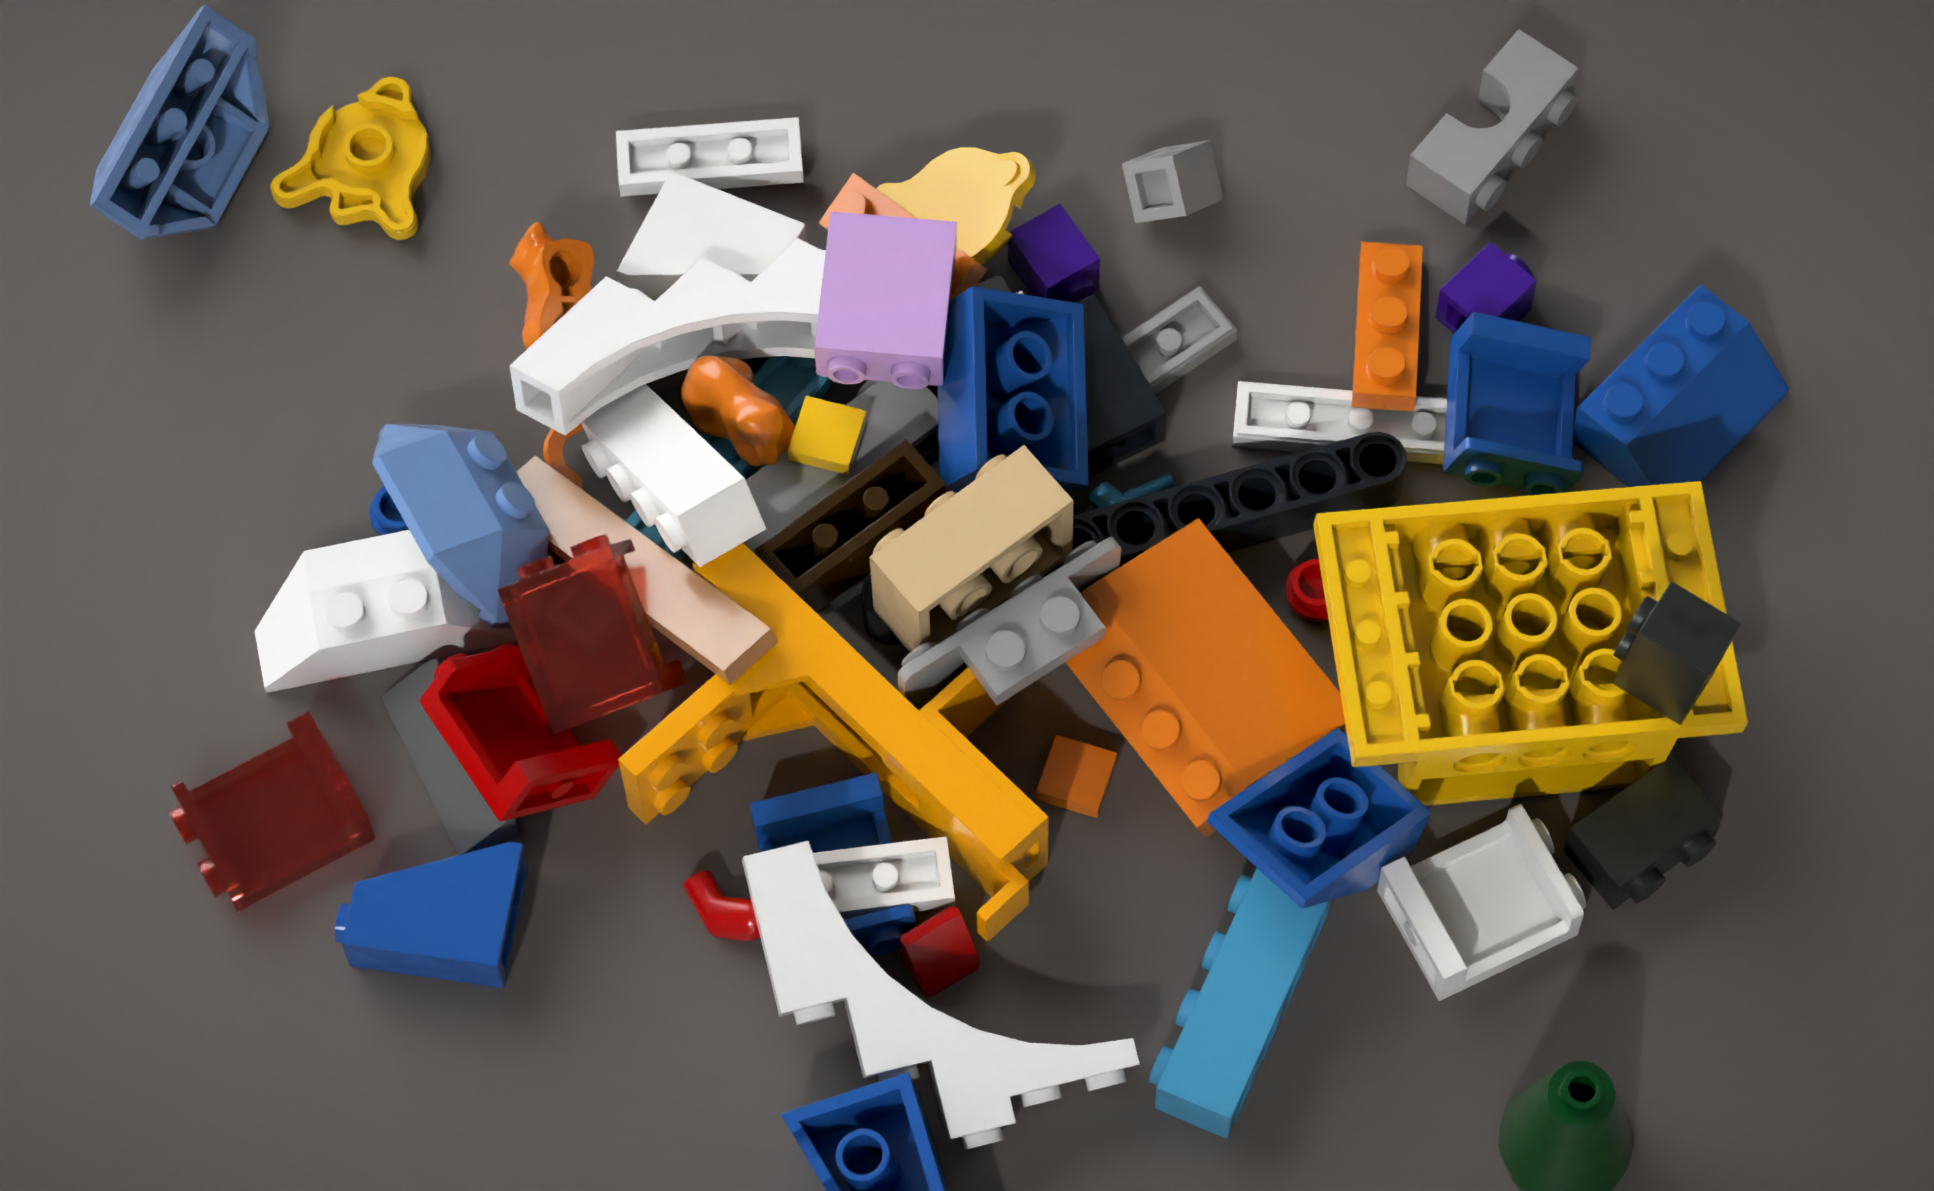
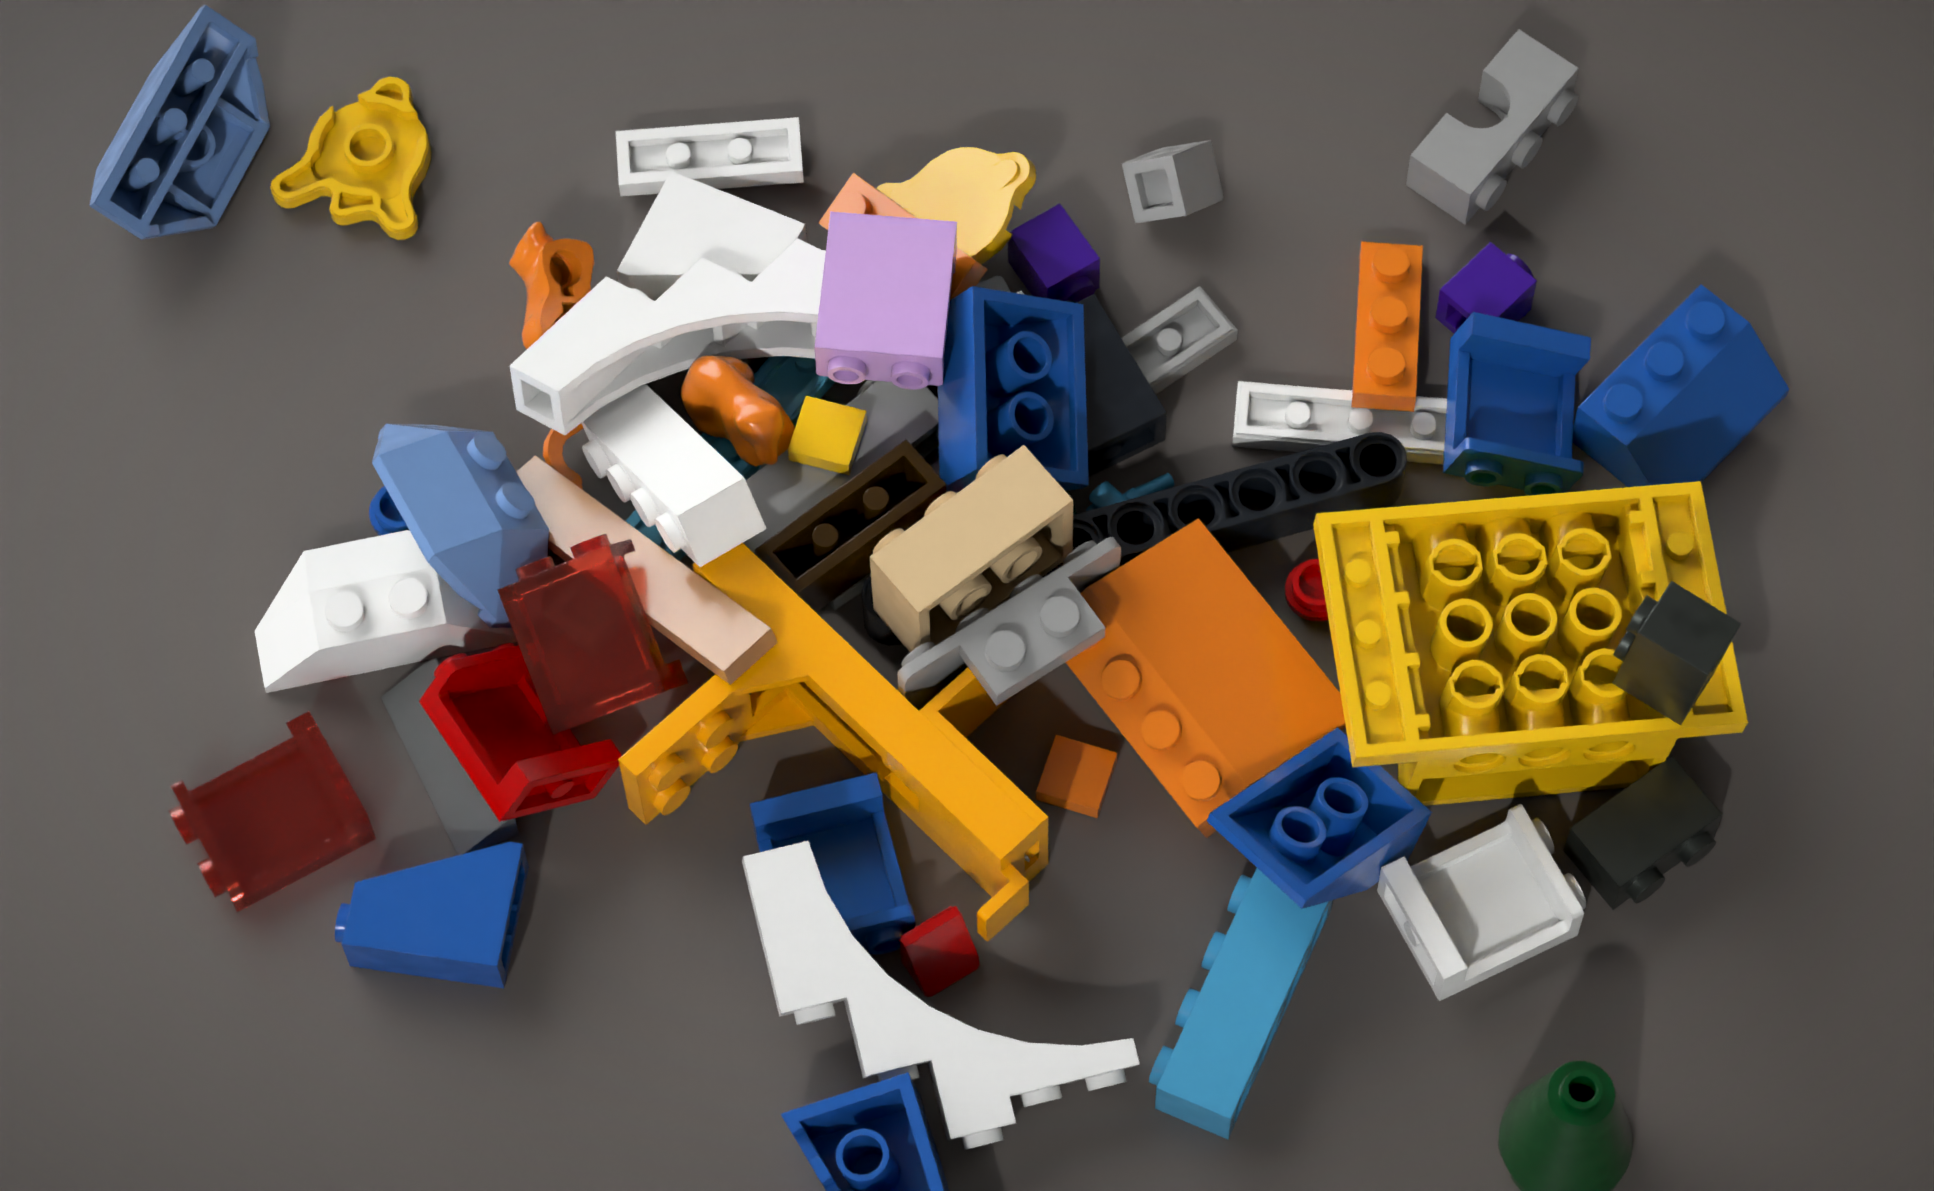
red arm [683,870,760,941] -> none
white plate [813,836,955,920] -> none

